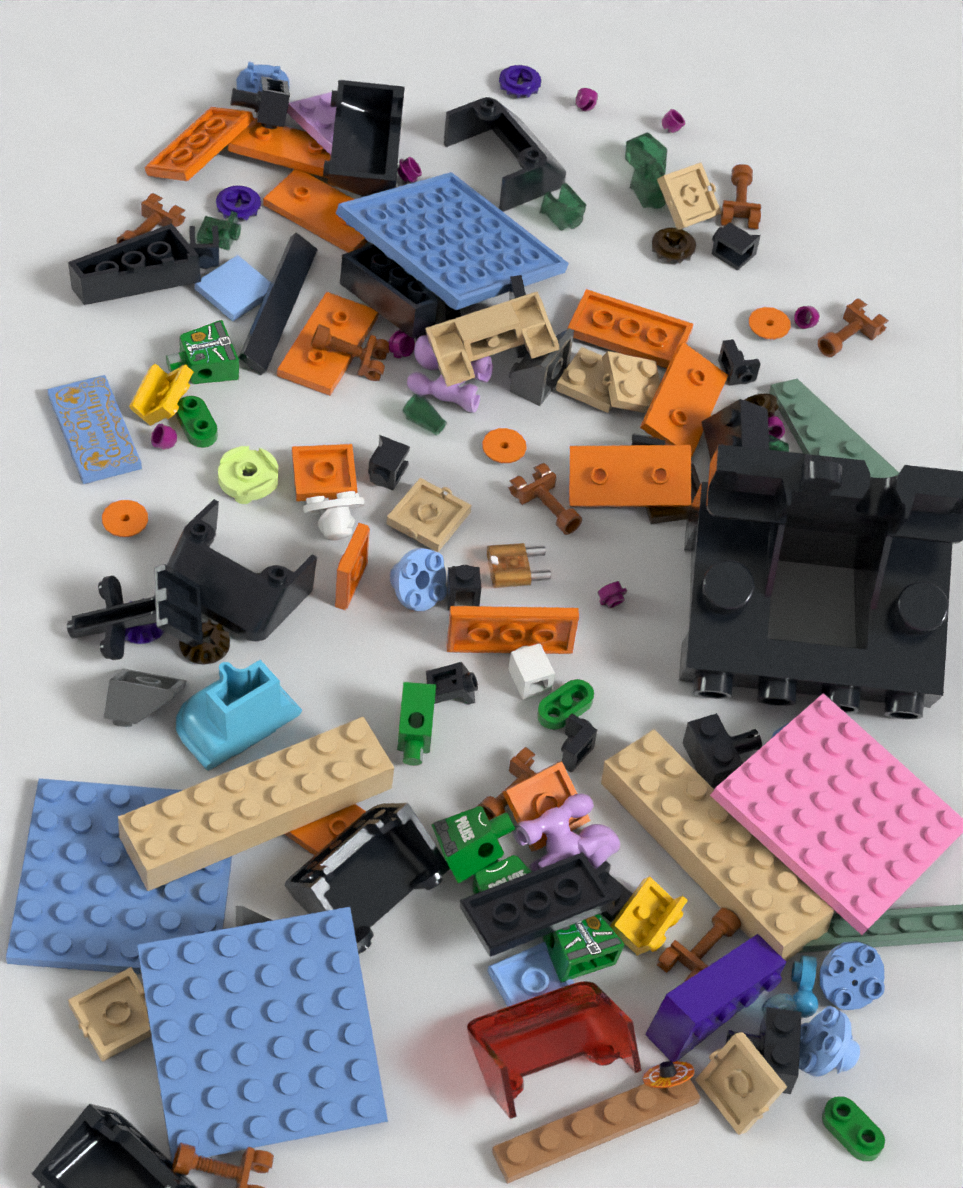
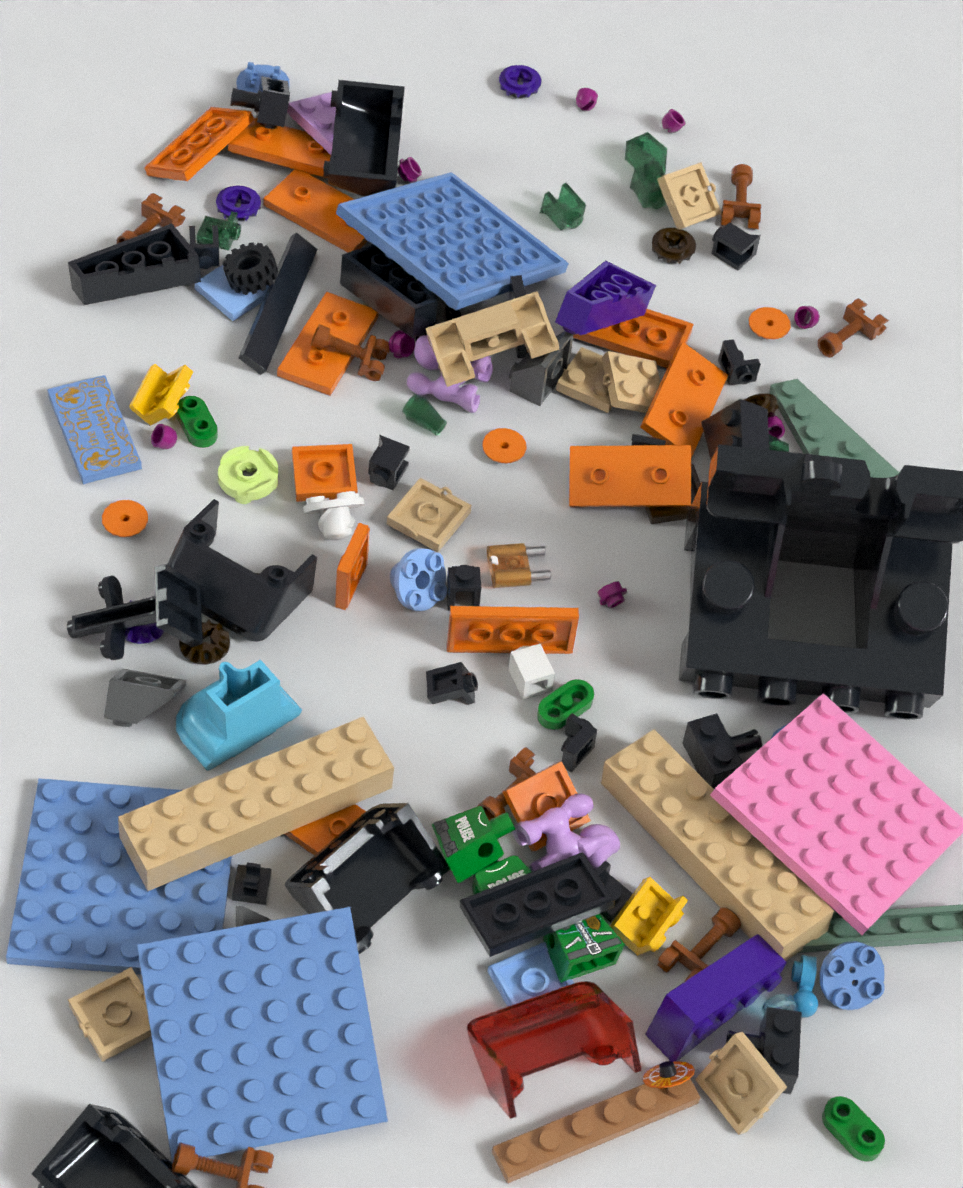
green torso [166,320,239,384] -> none
green torso [397,682,436,766] -> none
black windscreen [444,97,566,212] -> none
dark orange bar [508,463,582,535] -> none
light blue plate [799,1006,860,1077] -> none
none -> black tyre [223,242,278,295]
none -> black tile [232,862,272,905]
none -> dark purple wedge [555,260,656,335]

